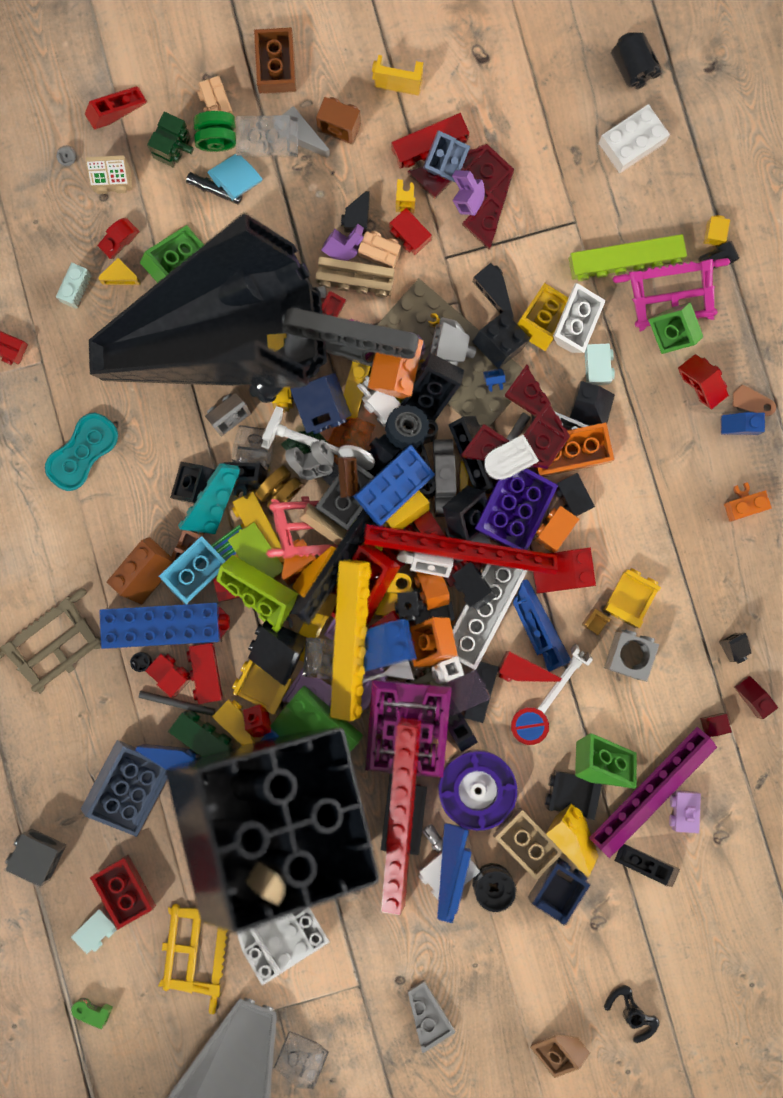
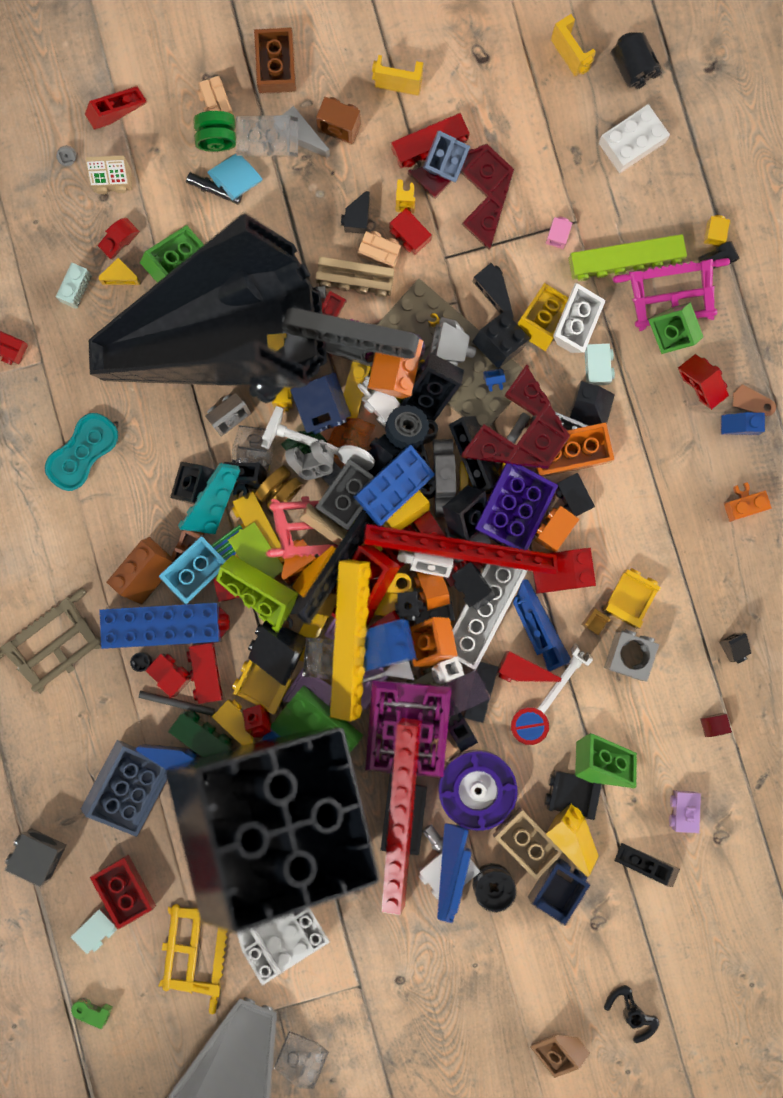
dark green brick [147,111,194,168] -> none
tan brick [245,861,284,905] -> none
medium lavender brick [321,224,364,261] -> none
reddish brown plate [338,457,358,497] -> none
light grey wing [408,980,456,1054] -> none
medium lavender brick [452,170,485,215] -> none
white window [485,435,539,480] -> none
magenta brick [589,727,717,859] -> none
dark red slope [734,676,778,719] -> none
none -> bright pink brick [545,217,572,249]
none -> yellow panel [551,14,596,76]

